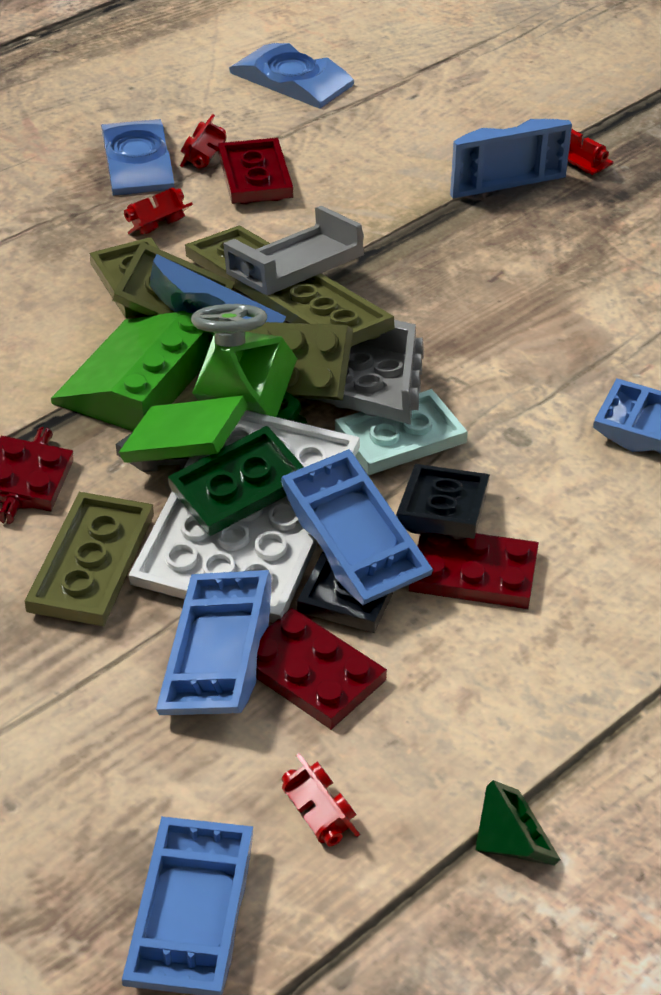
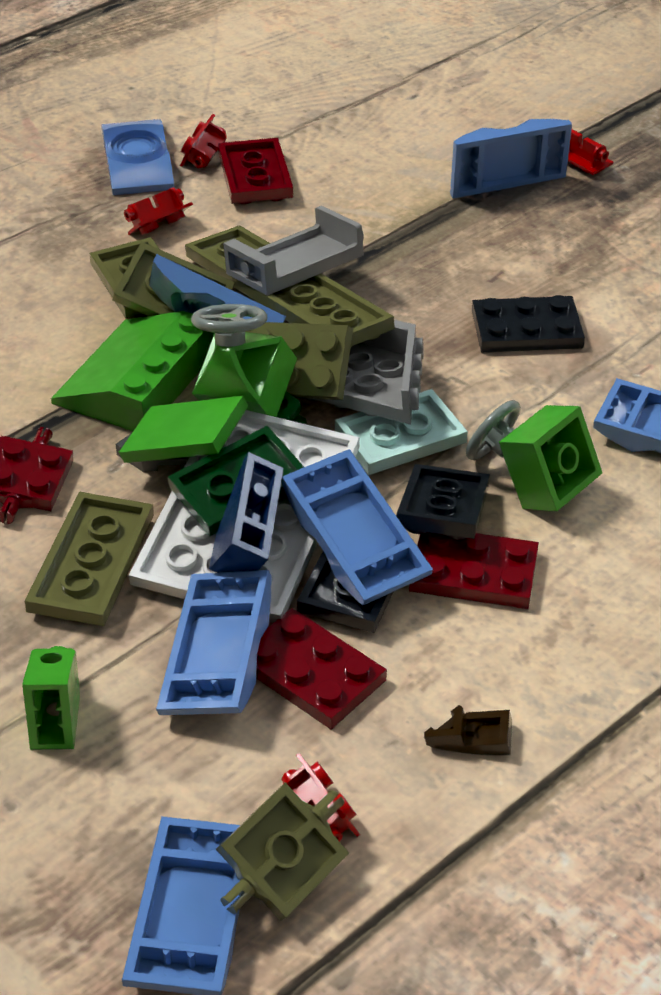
medium blue slope [229,43,354,109] -> none
dark green slope [475,780,561,866] -> none
none -> bright green torso [22,646,80,749]
none -> dark blue slope [209,452,283,573]
none -> olive plate [216,783,349,921]
none -> dark brown slope [424,705,512,755]
none -> bright green piece [466,400,603,512]
none -> black plate [472,295,585,353]

